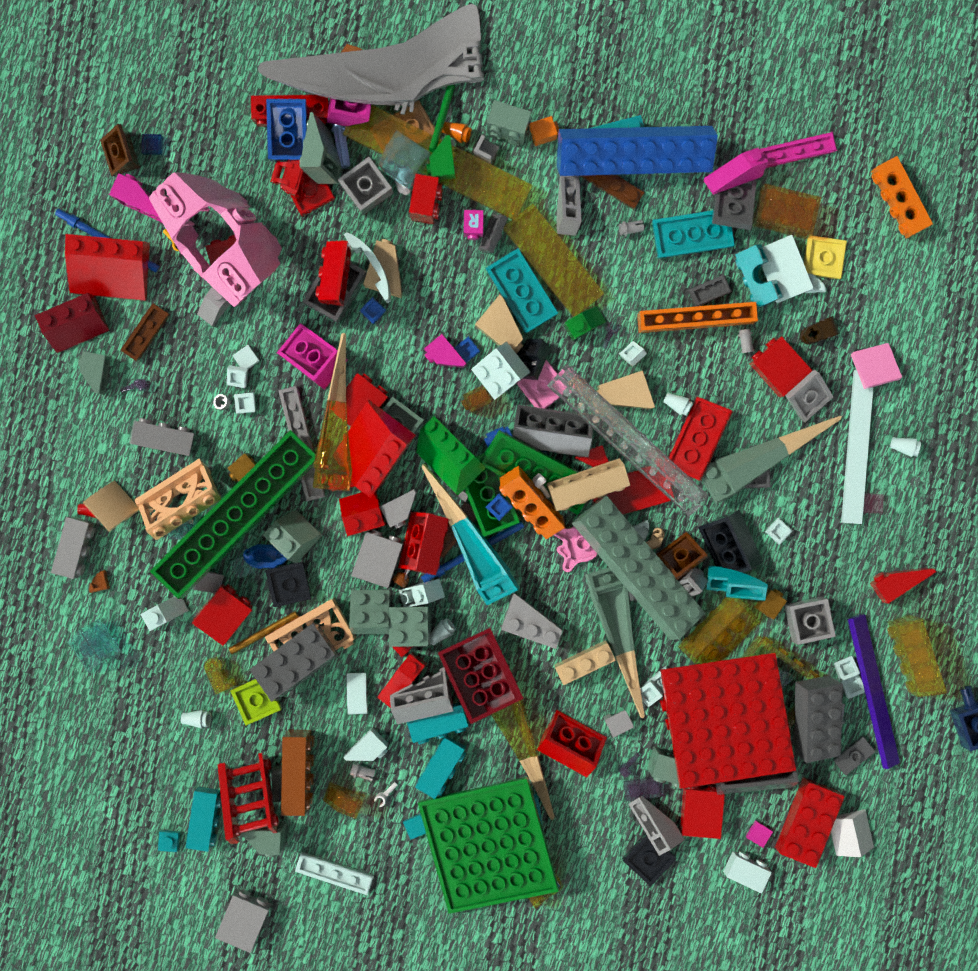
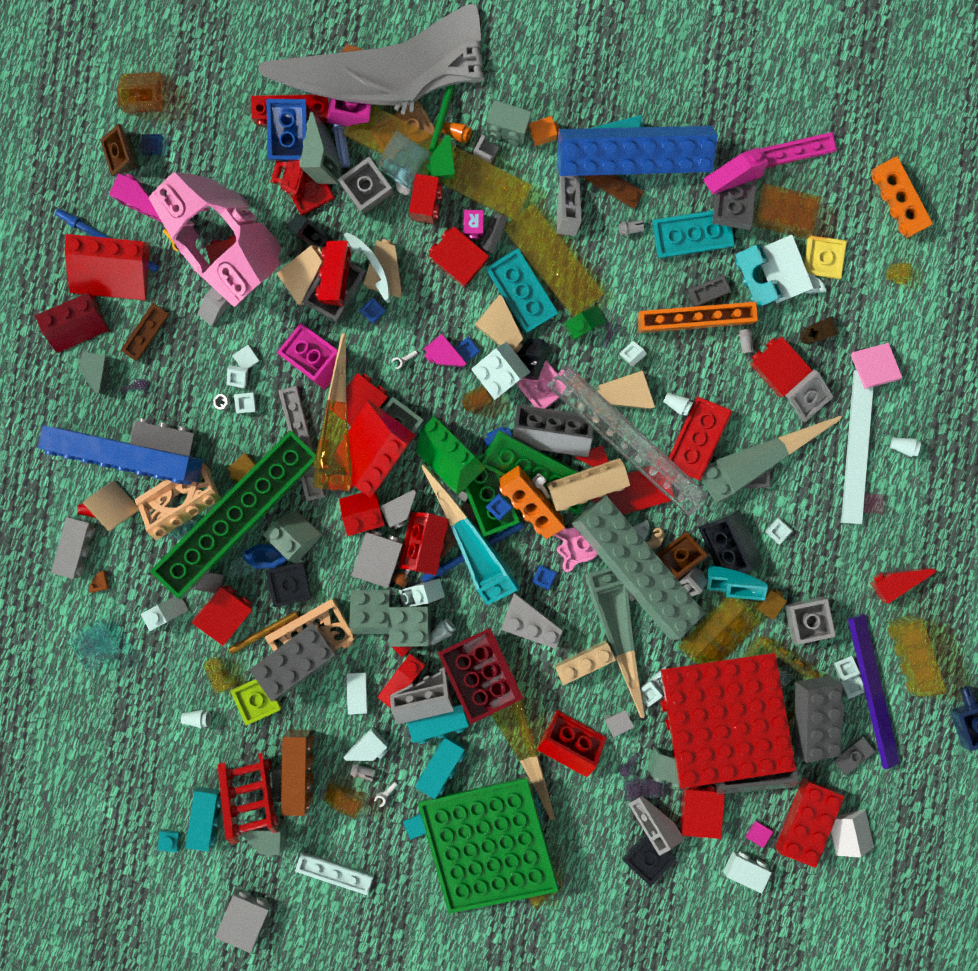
none -> blue brick [38,425,204,485]
none -> clear orange slope [117,72,163,113]
none -> tan slope [277,245,324,305]
none -> black slope [286,213,334,248]
none -> white hand [391,350,418,369]
none -> red brick [429,226,489,288]
none -> blue tile [532,565,557,590]
none -> clear yellow plate [886,263,912,285]

